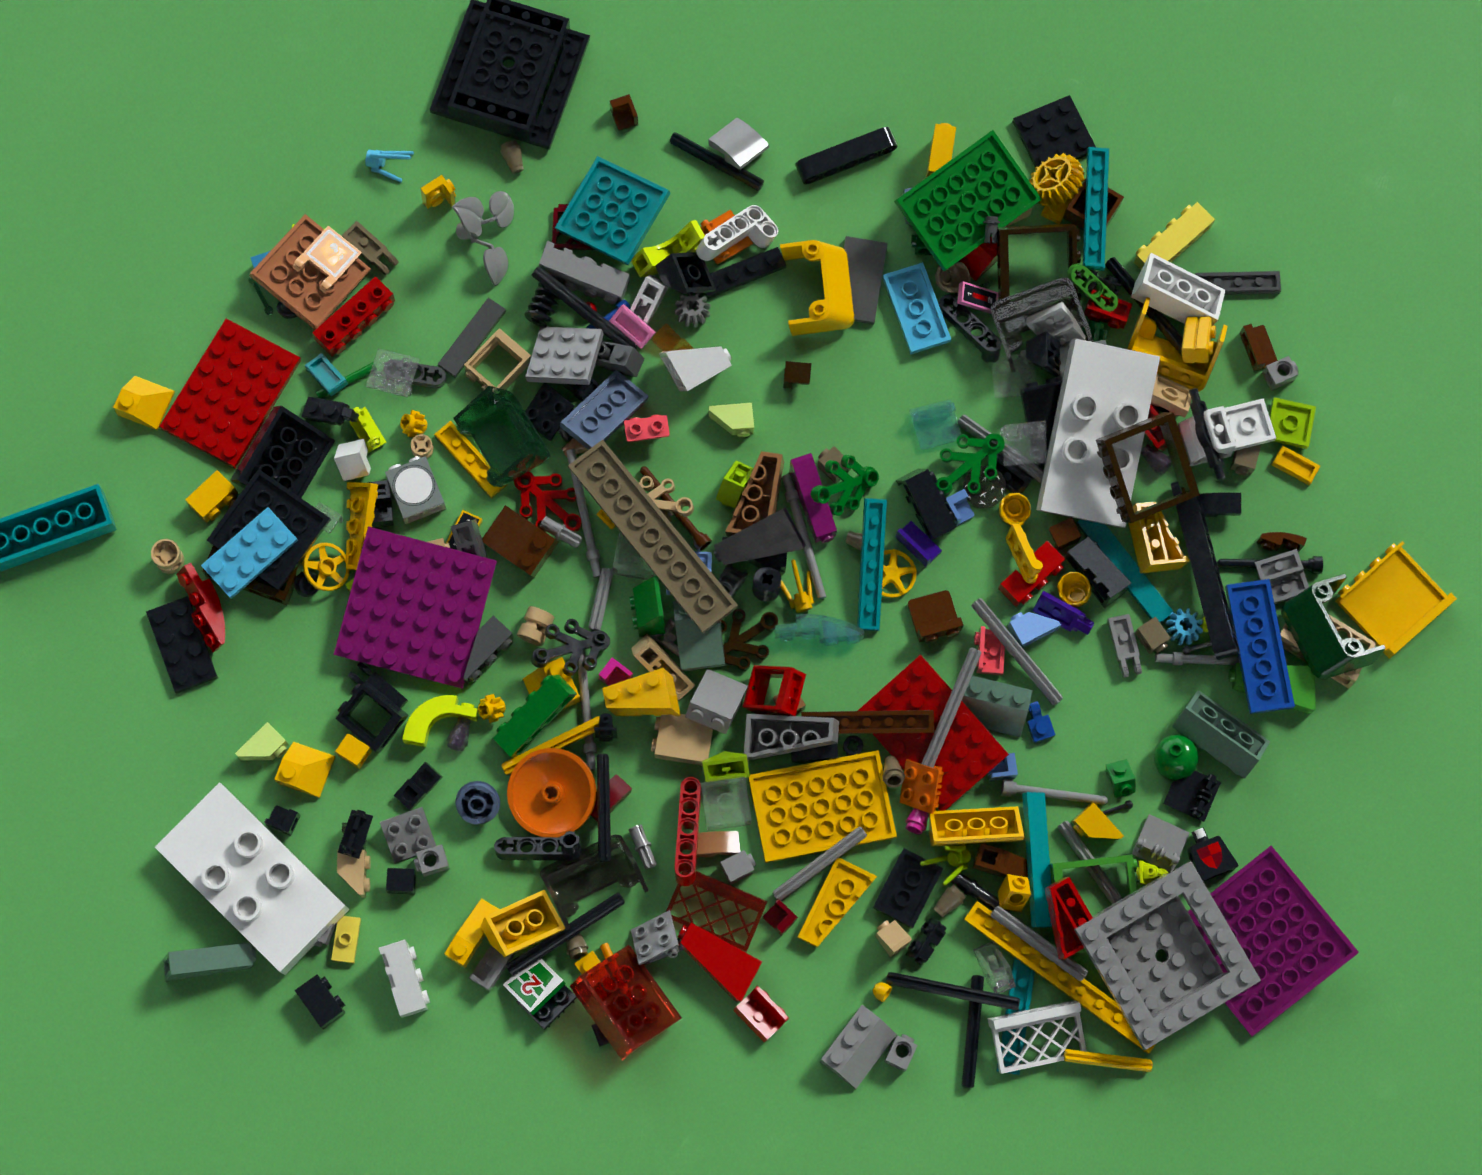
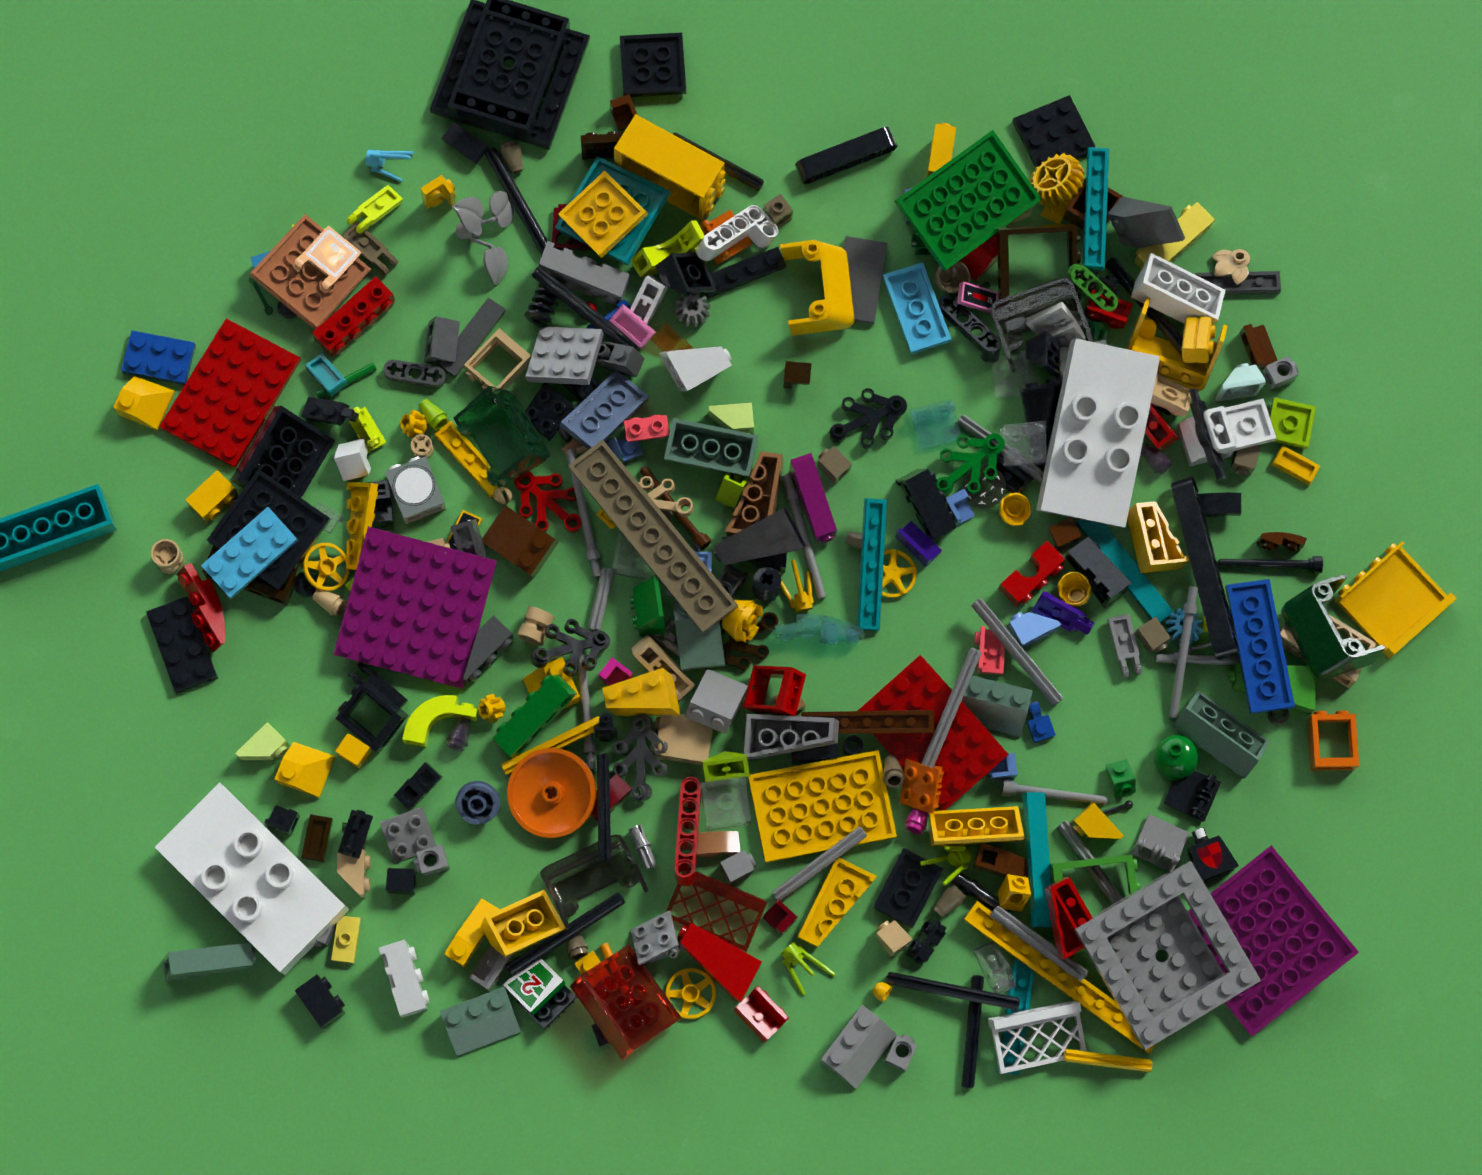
clear hinge [366,348,420,397] -> none
black beam [494,831,582,861] -> none
light grey axle [539,516,582,548] -> none
light grey slope [708,118,769,170] -> none
green plant [811,455,879,516] -> none
reddish brown bracket [908,590,964,643] -> none
dark grey pin [983,216,1000,244] -> none
yellow plate [1005,523,1043,584] -> none
dark brown window [1096,412,1200,523] -> none
neon yellow hinge [1136,860,1168,885] -> none
light grey slope [1255,549,1309,604] -> none
none -> blue plate [121,330,196,385]
none -> dark brown tile [301,814,333,863]
none -> tan cone [312,590,347,616]
none -> neon yellow hinge [346,185,403,234]
none -> lime cone [418,399,449,431]
none -> dark grey panel [424,316,460,364]
none -> sand green slope [440,987,521,1056]
none -> black slope [441,122,489,164]
none -> black axle [485,148,548,255]
none -> tan hinge [493,486,512,504]
none -> yellow plate [558,170,648,258]
none -> dark brown plate [581,131,623,160]
none -> medium blue slope [606,438,644,464]
none -> dark grey plant [613,714,668,801]
none -> yellow container [614,114,726,221]
none -> black plate [620,32,686,97]
none -> sand green slope [664,418,758,477]
none -> yellow wheel [665,968,716,1019]
none -> yellow cone [722,600,763,642]
none -> dark tan brick [763,194,793,228]
none -> lime plant [781,942,835,996]
none -> black plant [829,388,907,449]
none -> dark grey slope [1108,197,1185,248]
none -> light grey bar [1169,586,1198,718]
none -> tan plate [1212,249,1250,285]
none -> light aqua slope [1215,363,1266,402]
none -> clear smoke bush [1268,709,1289,726]
none -> orange window [1307,711,1359,771]

